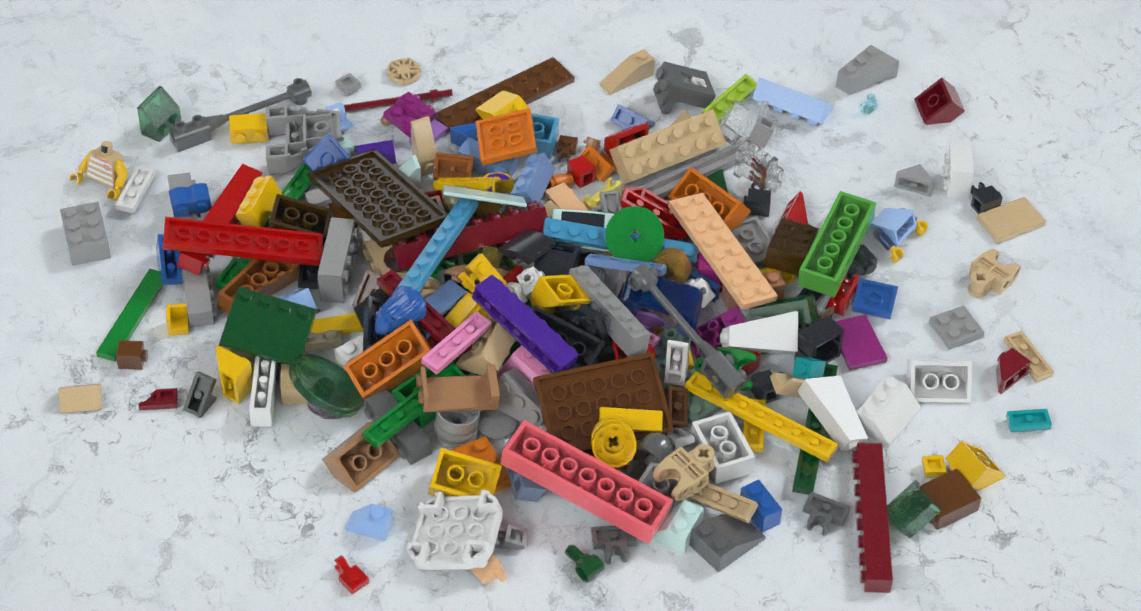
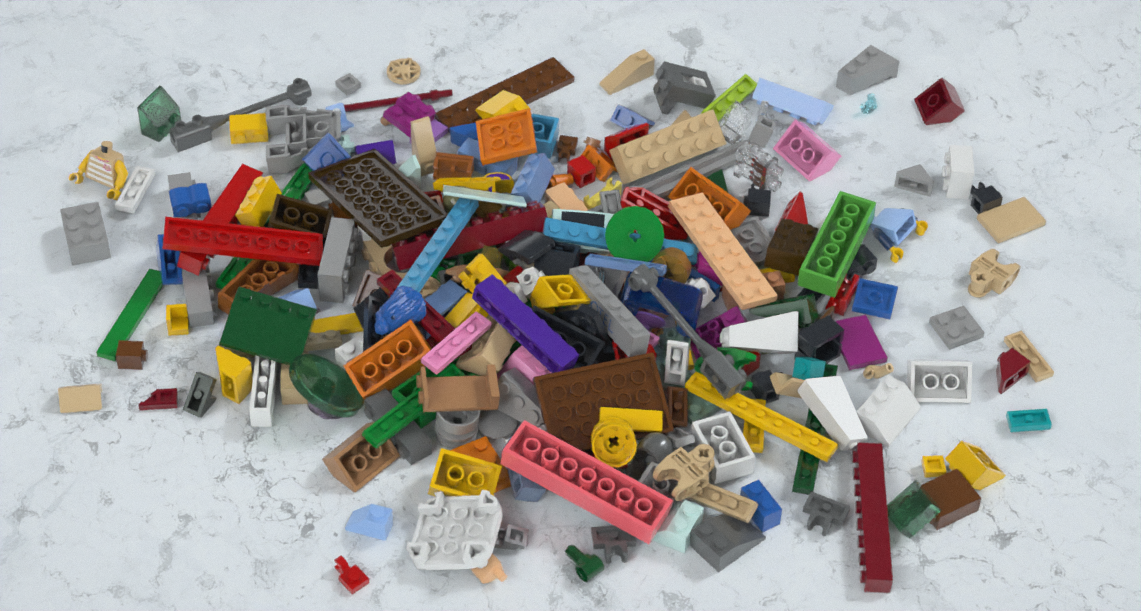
none -> bright pink slope [773,119,841,181]
none -> tan arm [863,363,894,379]

